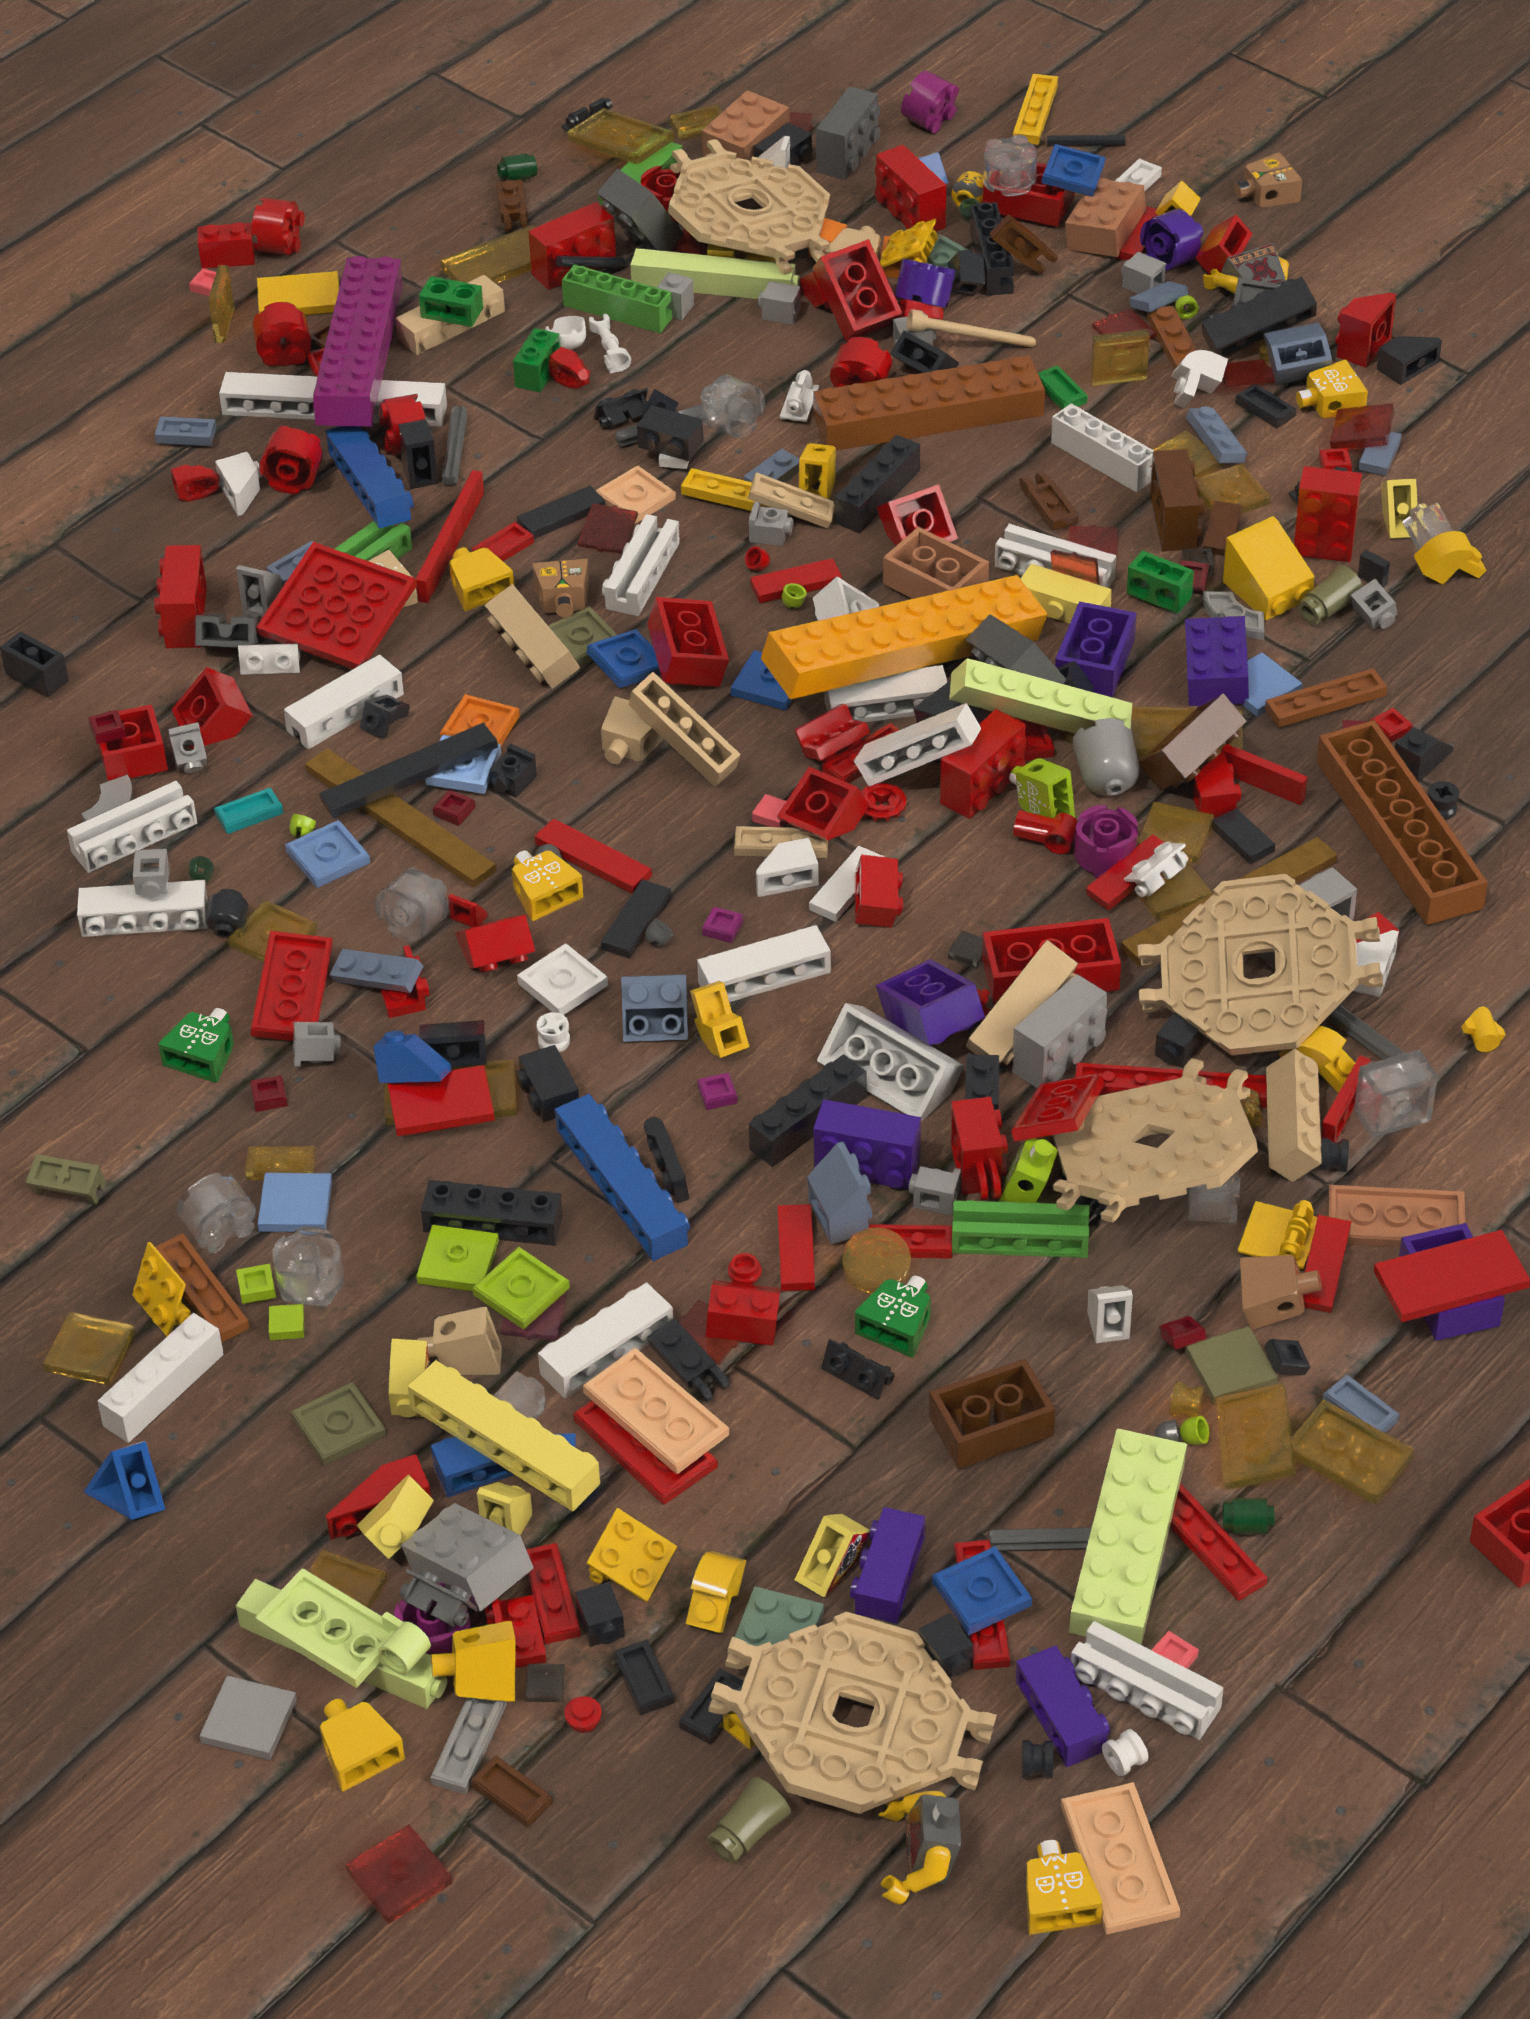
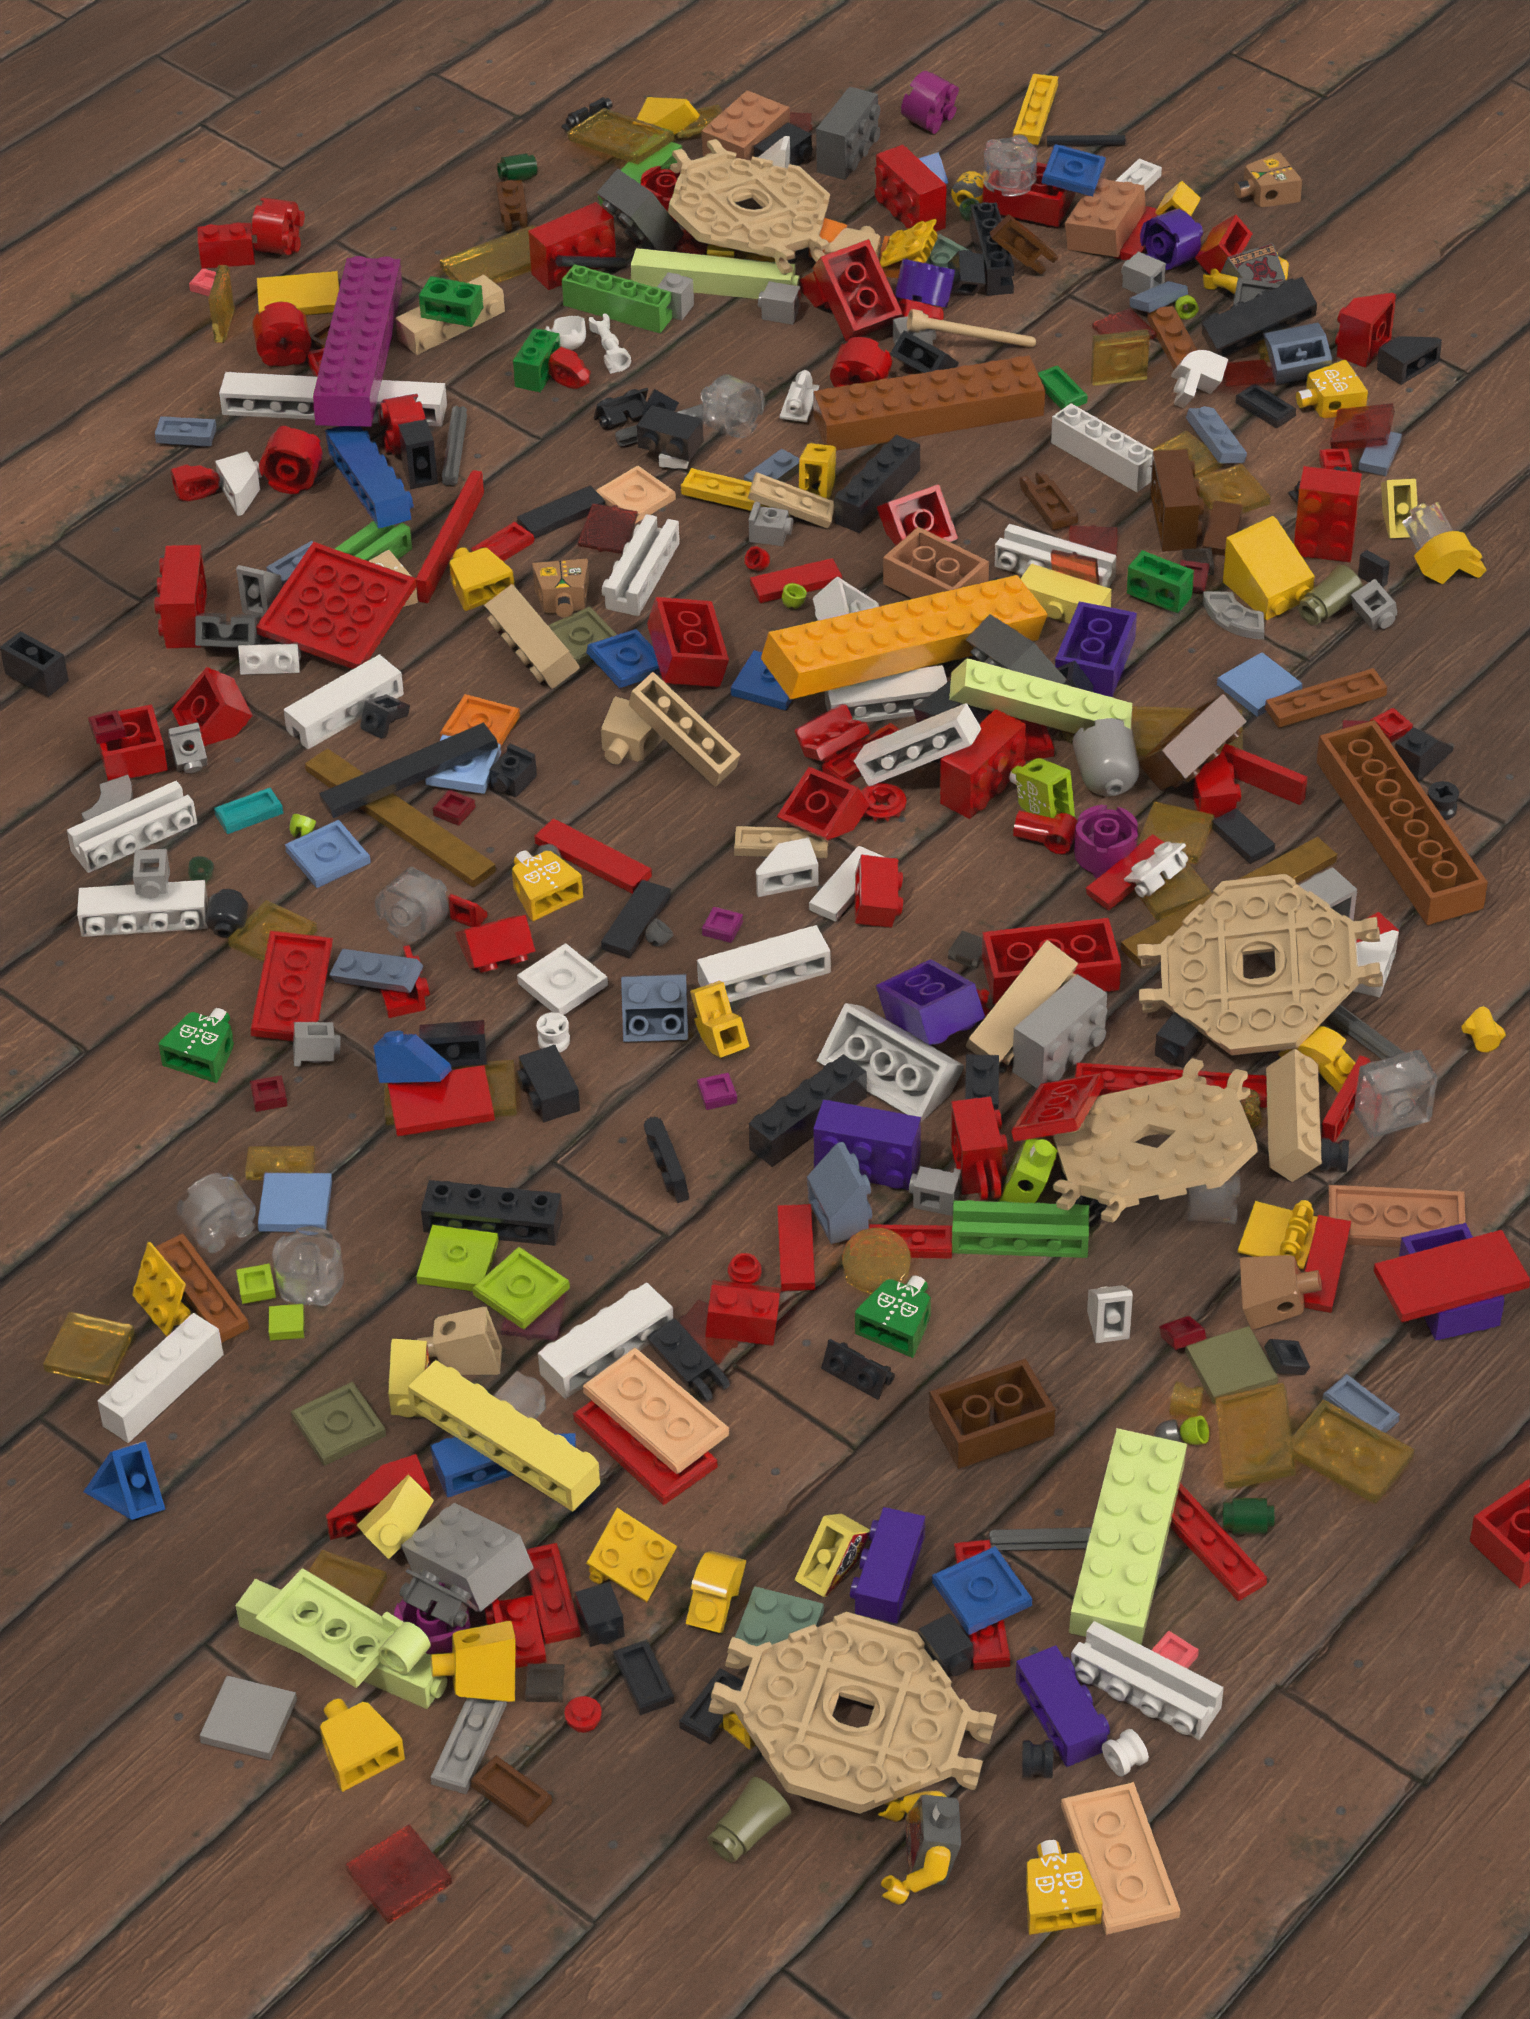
olive hinge [26,1154,106,1204] -> none
light yellow slope [477,1482,532,1535] -> none
blue brick [555,1093,690,1261] -> none
coral tile [752,794,786,827] -> none
dark purple brick [1185,616,1249,706] -> none
none -> yellow slope [635,97,700,140]

